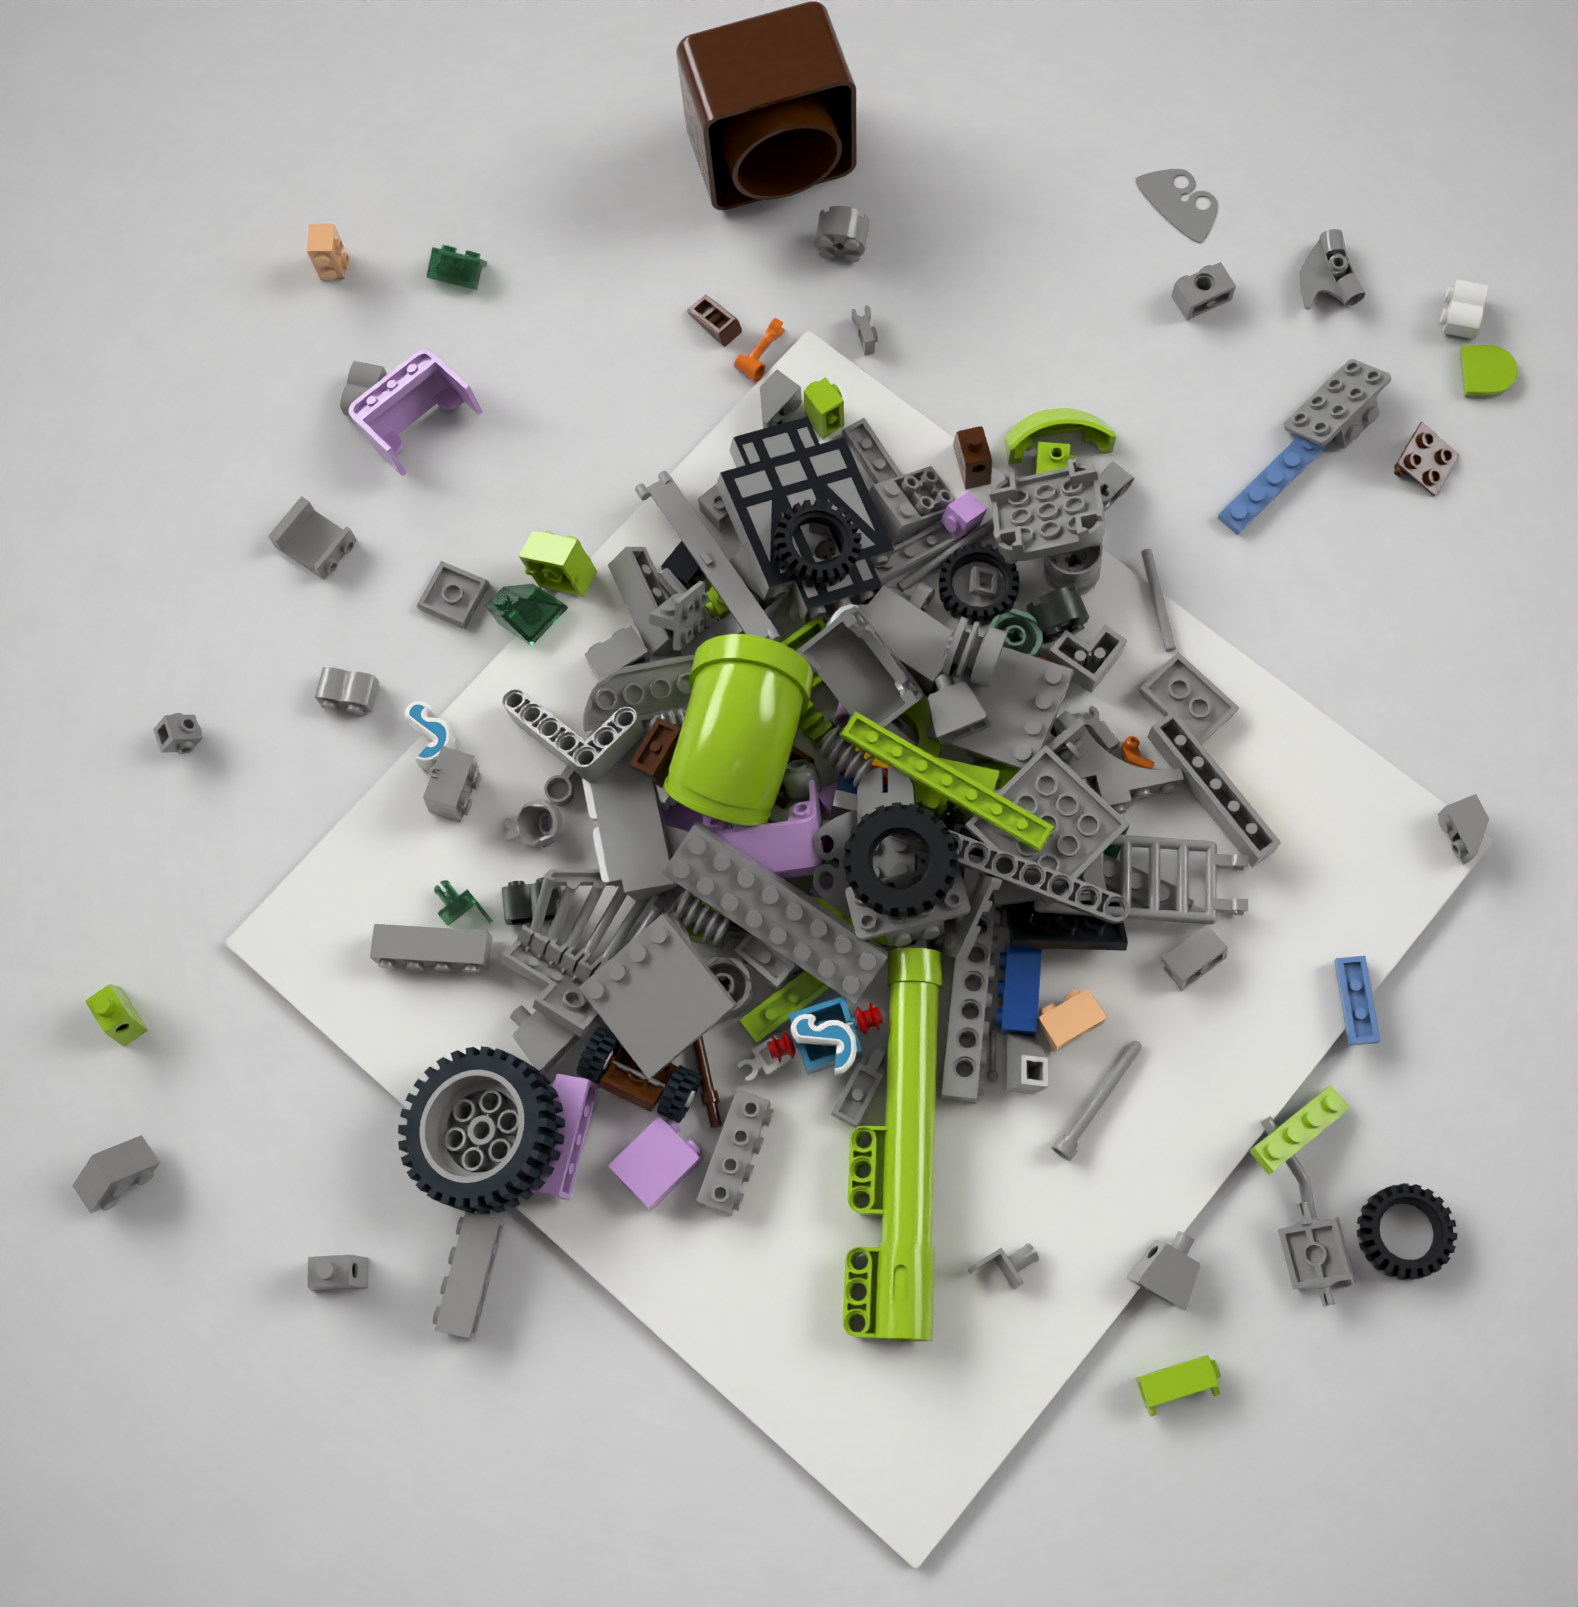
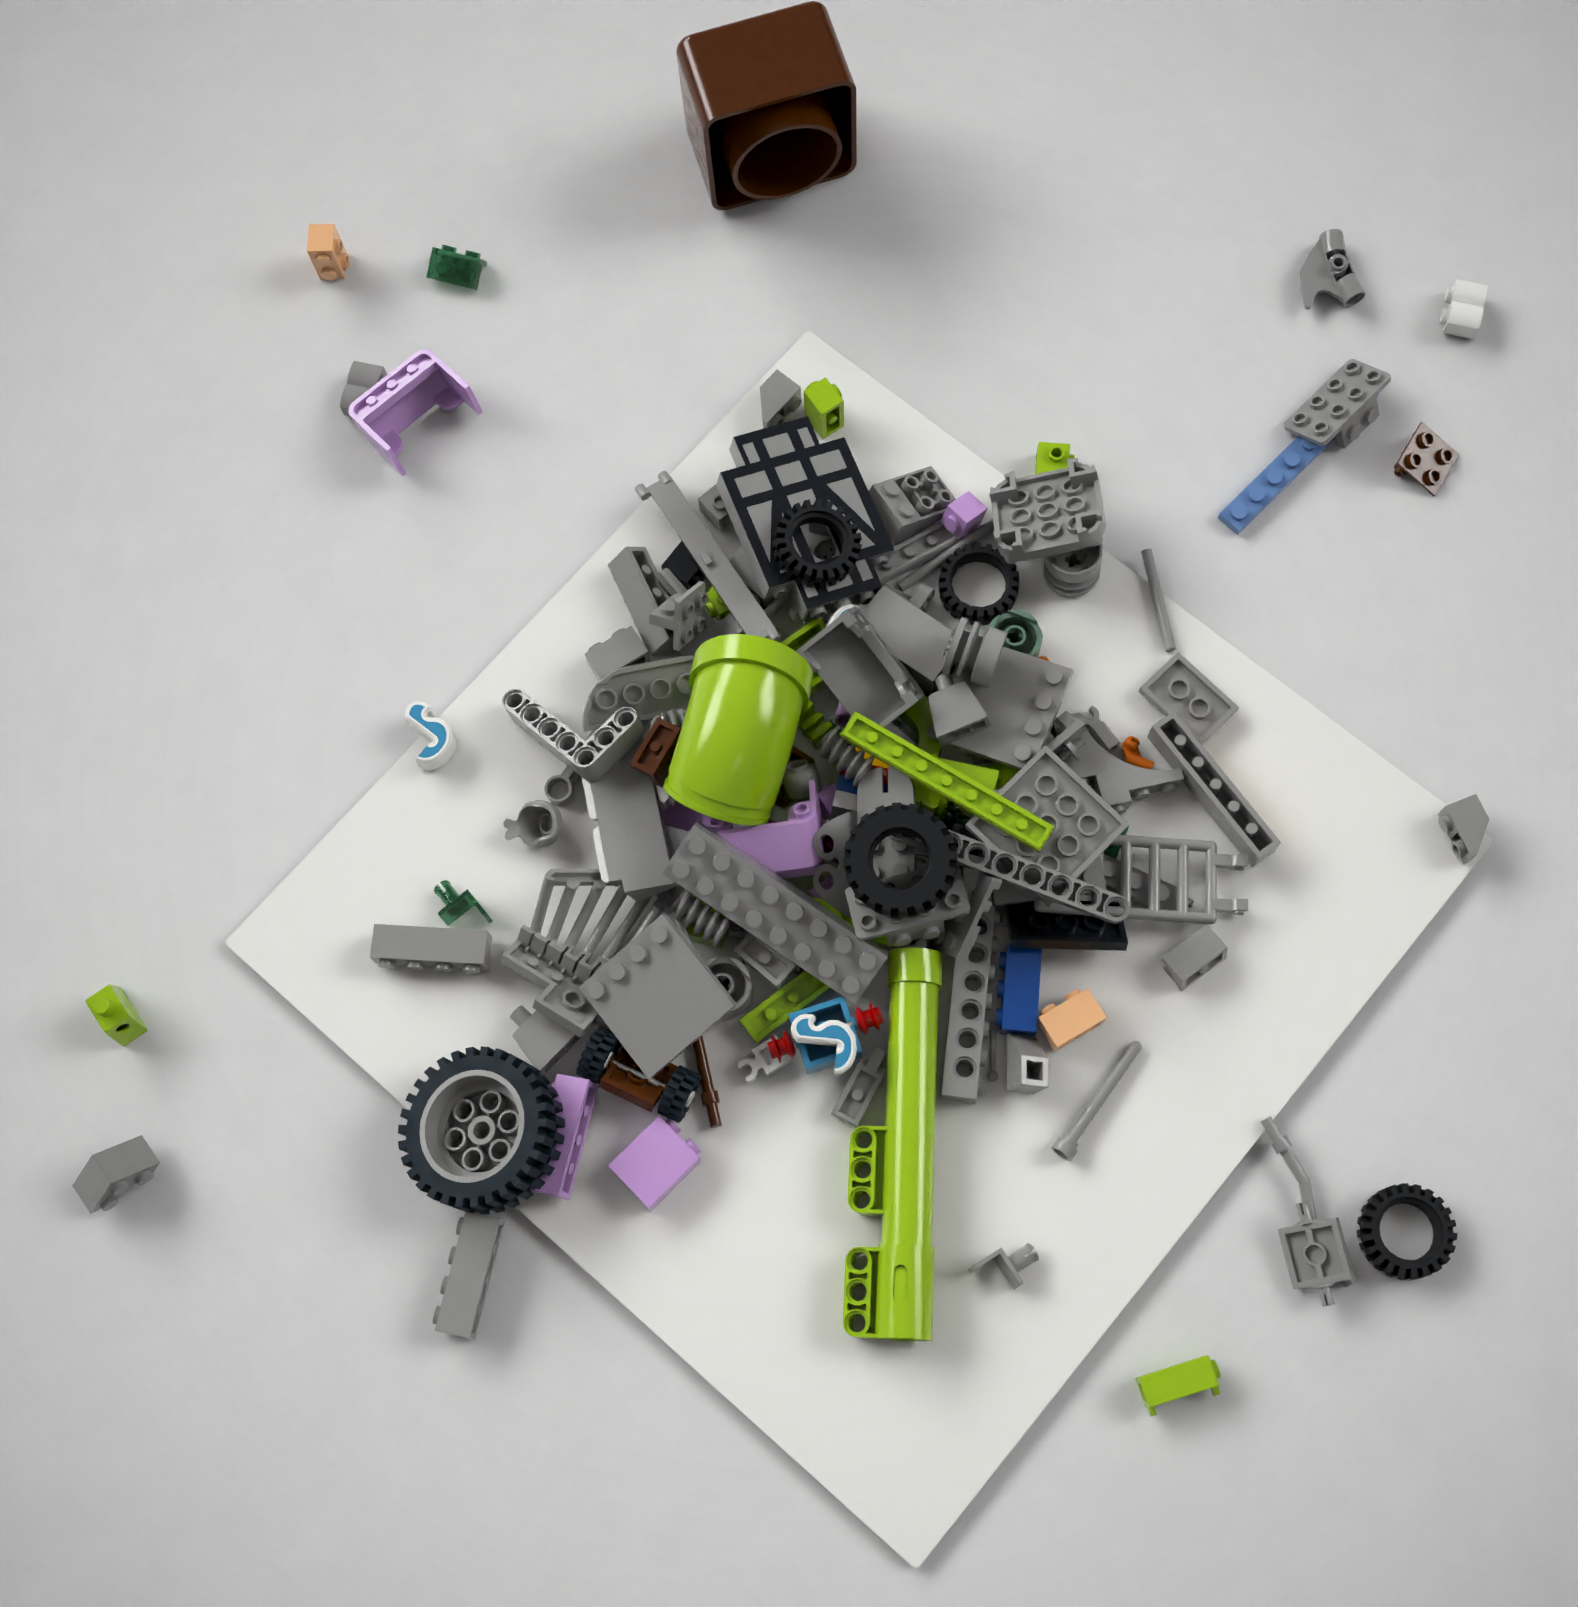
light grey brick [153,713,203,754] -> none
light grey panel [268,496,357,580] -> none
light grey torso [308,1255,368,1291] -> none
light grey brick [315,667,380,715] -> none
light grey tile [417,561,490,629] -> none
light grey brick [423,746,481,822] -> none
clear green slope [485,584,568,646] -> none
pearl dark grey brick [502,877,561,925] -> none
lime brick [519,530,597,597] -> none
reddish brown slope [687,294,742,347] -> none
light grey brick [696,1089,774,1216] -> none
orange brick [734,318,785,382] -> none
light grey brick [815,206,870,262] -> none
light grey tile [842,418,902,484] -> none
light grey plate [852,305,878,356] -> none
reddish brown torso [953,426,992,490] -> none
light grey tile [969,566,998,600] -> none
lime windscreen [1004,408,1116,464] -> none
pearl dark grey brick [1026,586,1089,644] -> none
light grey brick [1048,625,1127,693] -> none
light grey piece [1098,462,1134,512] -> none
light grey torso [1127,1231,1200,1311] -> none
light grey piece [1136,169,1218,242] -> none
light grey brick [1171,262,1236,321] -> none
lime plate [1249,1085,1350,1175] -> none
medium blue plate [1334,956,1380,1046] -> none
lime tile [1460,345,1518,396] -> none

